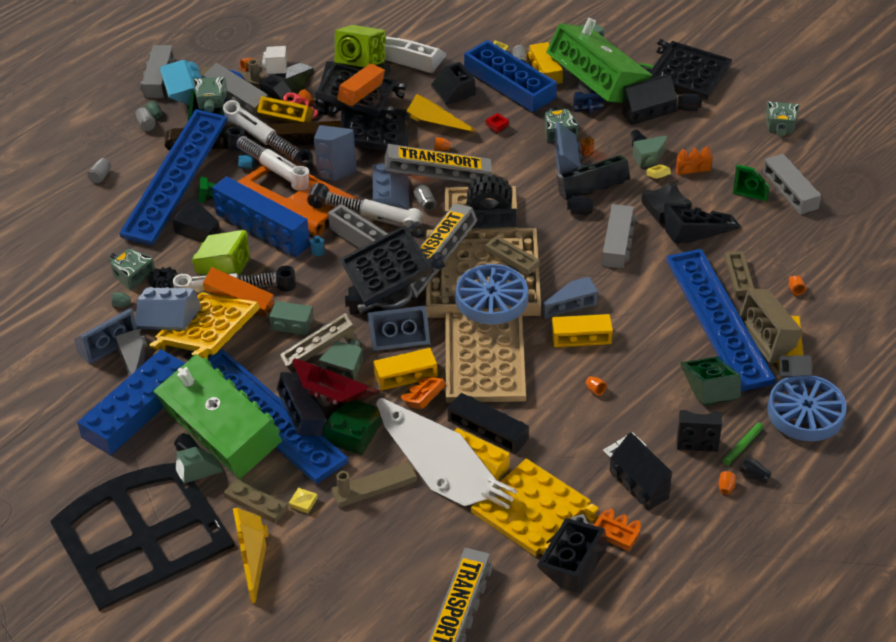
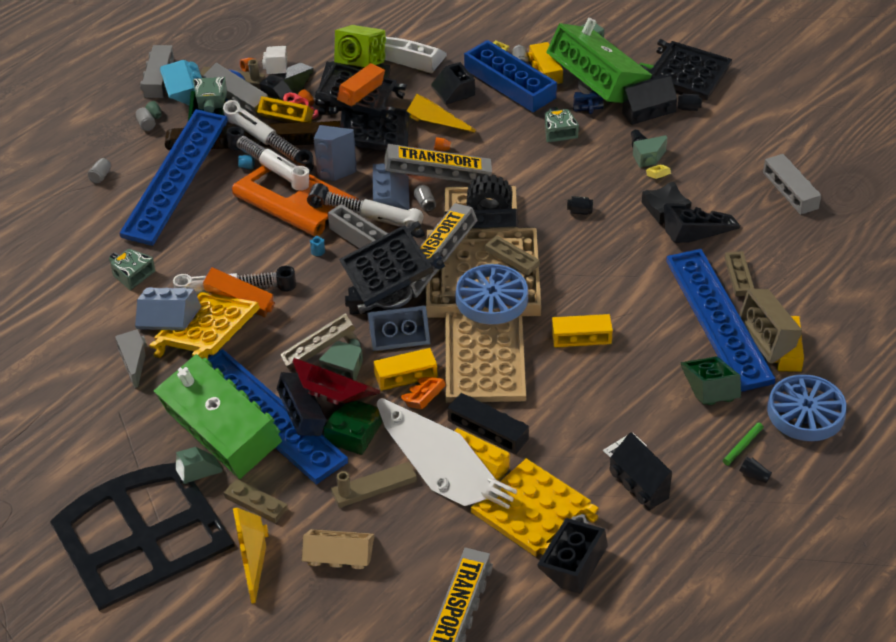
sand blue slope [74,308,137,365] -> none
blue brick [77,349,185,455] -> none
sand green hose [112,292,131,308] -> none
black gear [148,267,178,288] -> none
black slope [172,198,221,242] -> none
black cone [174,433,201,451] -> none
lime slope [192,230,250,275] -> none
green tile [198,177,216,203] -> none
blue brick [212,176,310,258] -> none
sand green brick [269,301,314,336] -> none
light yellow tile [289,488,318,514] -> none
red plate [485,113,509,133] -> none
sand blue slope [543,277,598,319] -> none
sand blue slope [555,122,583,174] -> none
black brick [557,155,630,199] -> none
clear orange hose [580,137,594,156] -> none
orange hose [586,376,607,396] -> none
orange plate [594,508,641,551] -> none
light grey brick [602,204,636,268] -> none
orange plate [676,146,713,175] -> none
black brick [677,410,722,452] -> none
orange hose [718,471,737,495] -> none
green slope [732,165,770,201] -> none
sand green torso [765,101,800,137] -> none
dark grey brick [780,355,813,376] -> none
orange hose [788,275,806,296] -> none
none -> tan slope [302,529,374,569]

